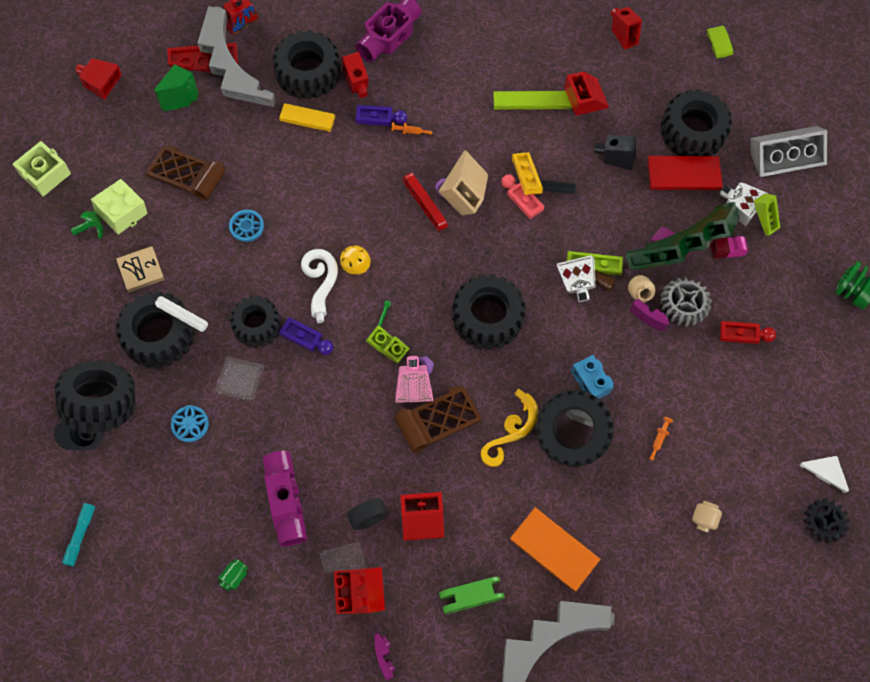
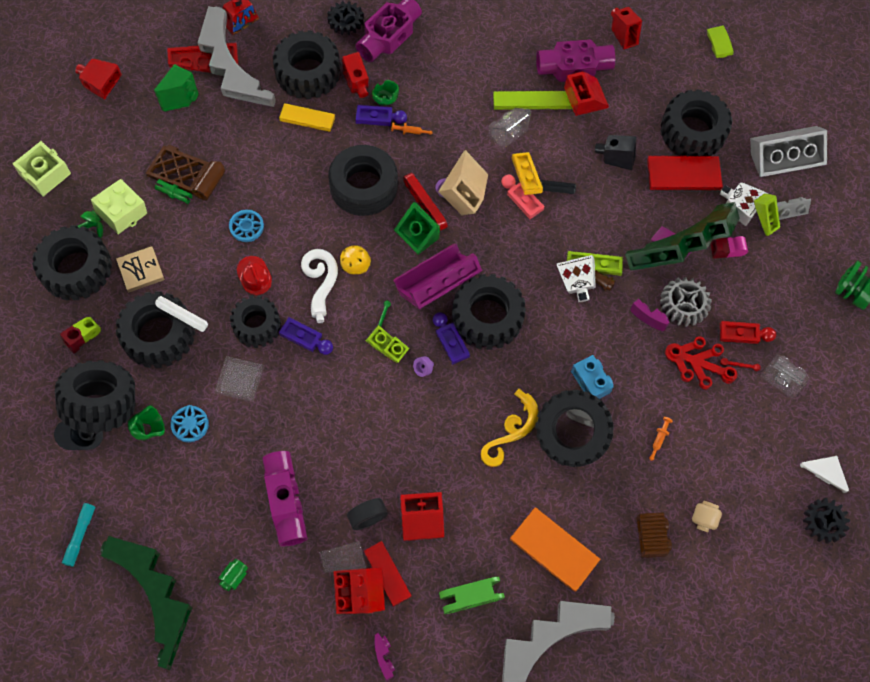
reddish brown piece [394,385,482,453] -> none
bright pink torso [395,356,433,403] -> none
tan head [628,275,655,303] -> none
none -> black tyre [32,225,112,301]
none -> leg [60,317,101,354]
none -> dark green arch [101,536,193,670]
none -> green hair [128,405,165,441]
none -> green pin [155,179,193,204]
none -> red piece [237,256,272,295]
none -> black gear [327,1,364,35]
none -> black tyre [328,145,398,216]
none -> red tile [364,541,412,607]
none -> green hair [372,80,399,106]
none -> green slope [394,202,440,254]
none -> magenta panel [394,243,482,309]
none -> dark purple plate [433,312,470,365]
none -> clear slope [488,108,531,150]
none -> magenta brick [536,39,615,82]
none -> reddish brown brick [636,512,672,558]
none -> red plant [665,337,737,390]
none -> red hinge [720,358,761,371]
none -> clear slope [760,353,810,399]
none -> light grey hinge [777,197,811,220]

